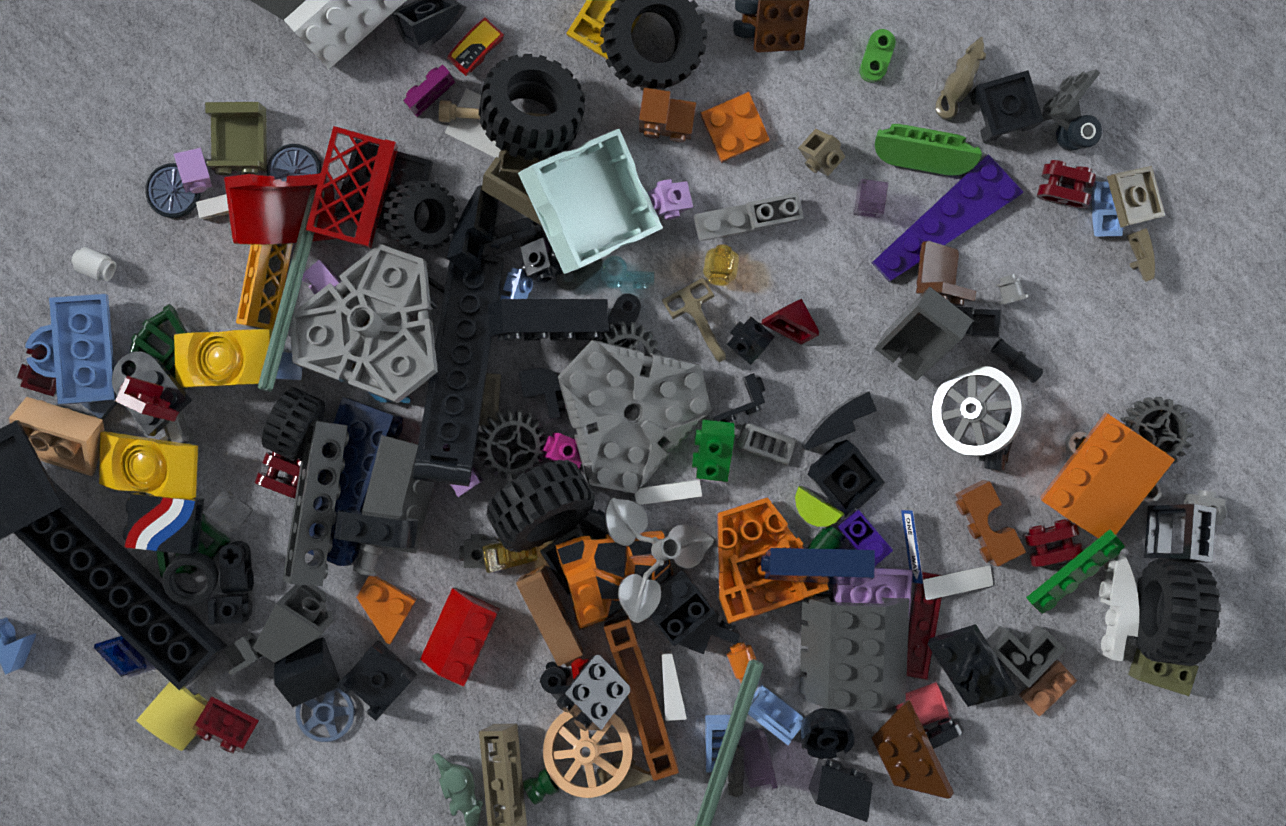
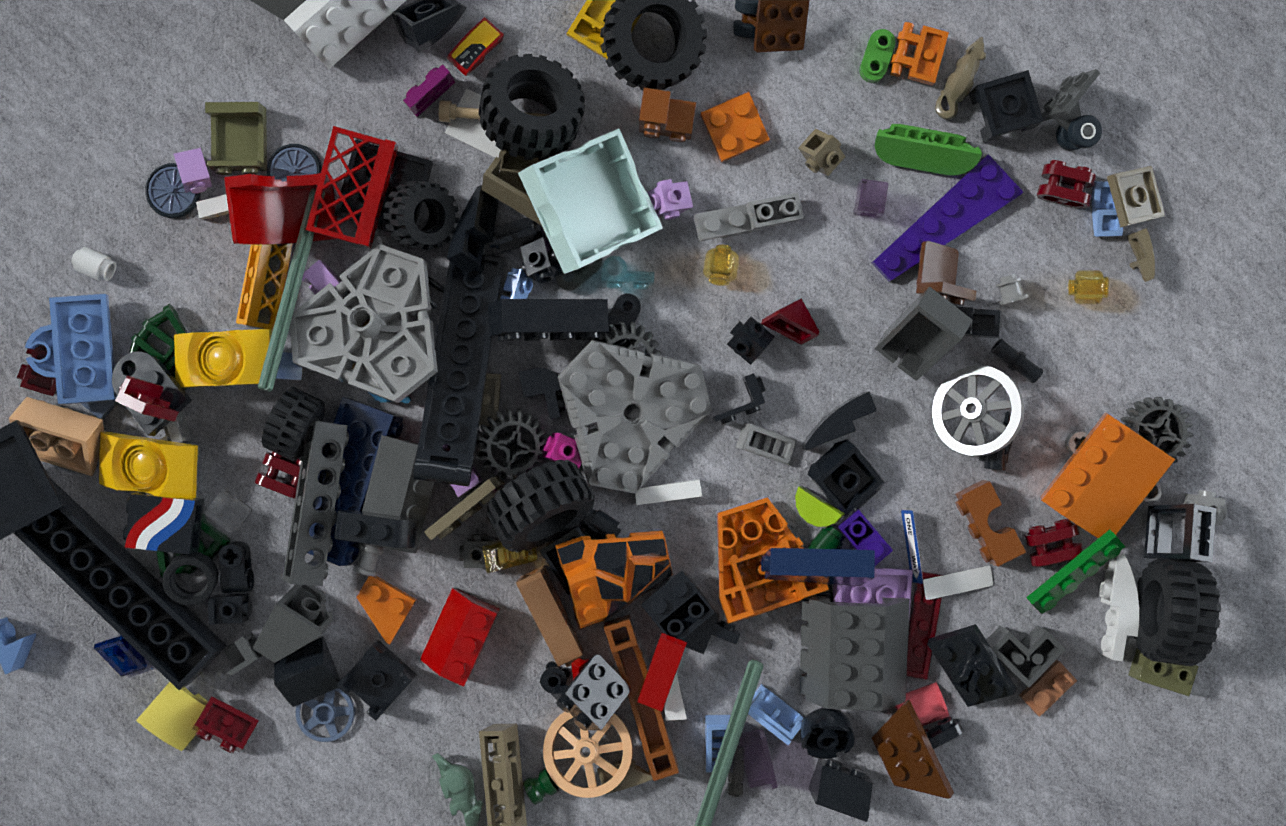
light grey plant [605,498,714,623] -> none
dark tan piece [662,278,726,363] -> none
green brick [692,420,735,482] -> none
orange brick [727,642,757,683] -> none
none -> dark tan plate [424,475,504,540]
none -> red tile [637,633,687,712]
none -> orange plate [890,22,949,86]
none -> clear yellow head [1068,270,1109,304]

